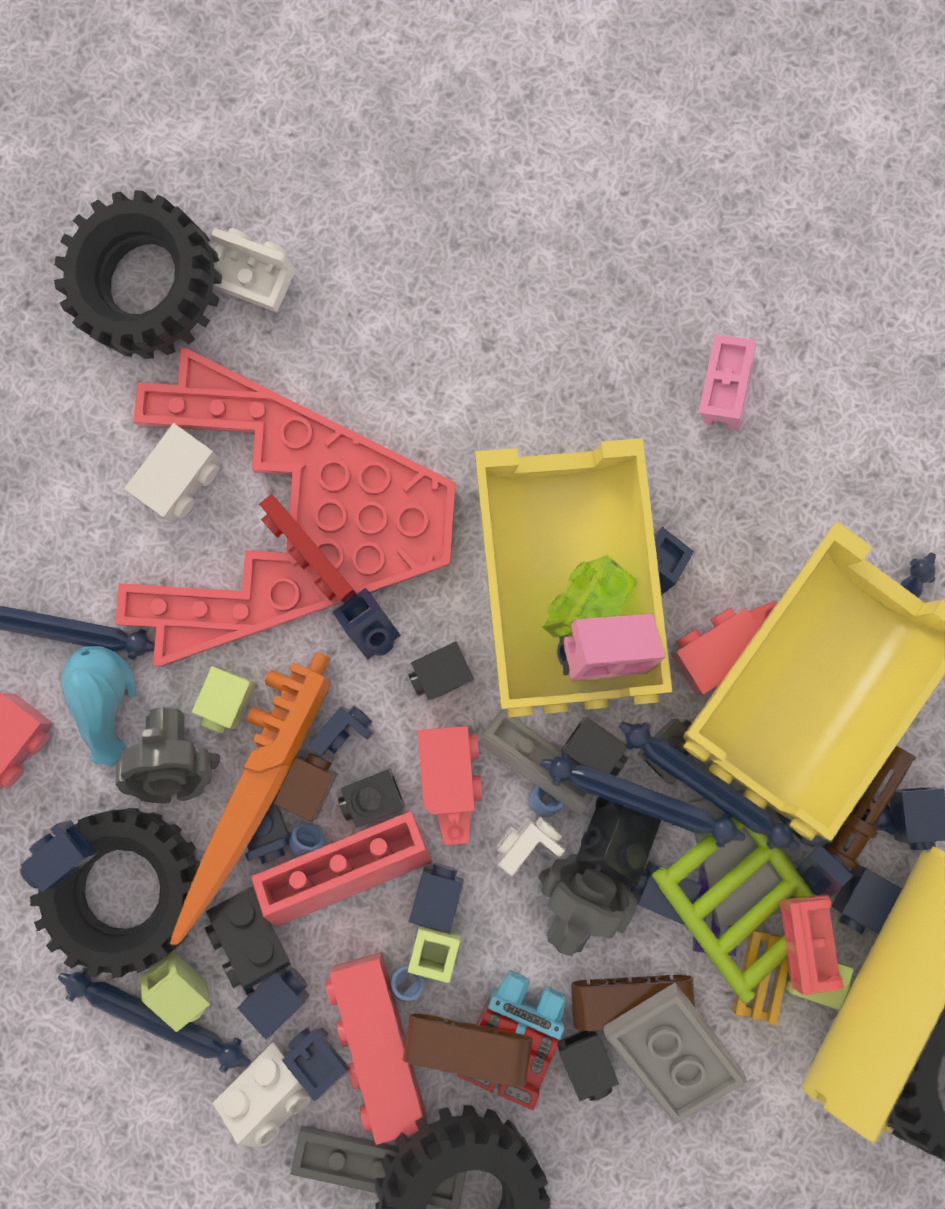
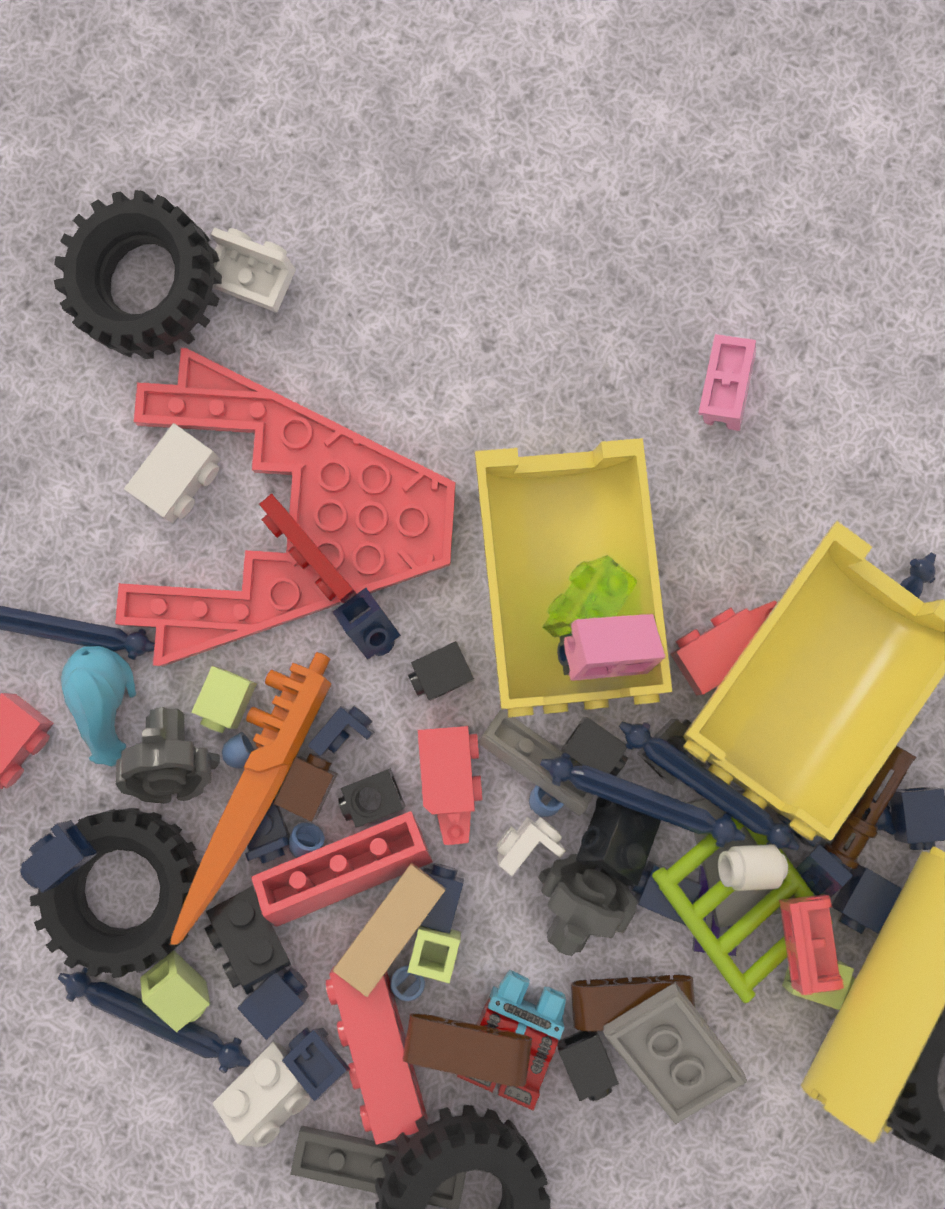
dark blue bracket [654,526,694,596] -> none
yellow tile [733,930,789,1025] -> none
none -> medium blue hinge [222,732,254,769]
none -> tan tile [332,862,446,997]
none -> white brick [718,845,788,891]

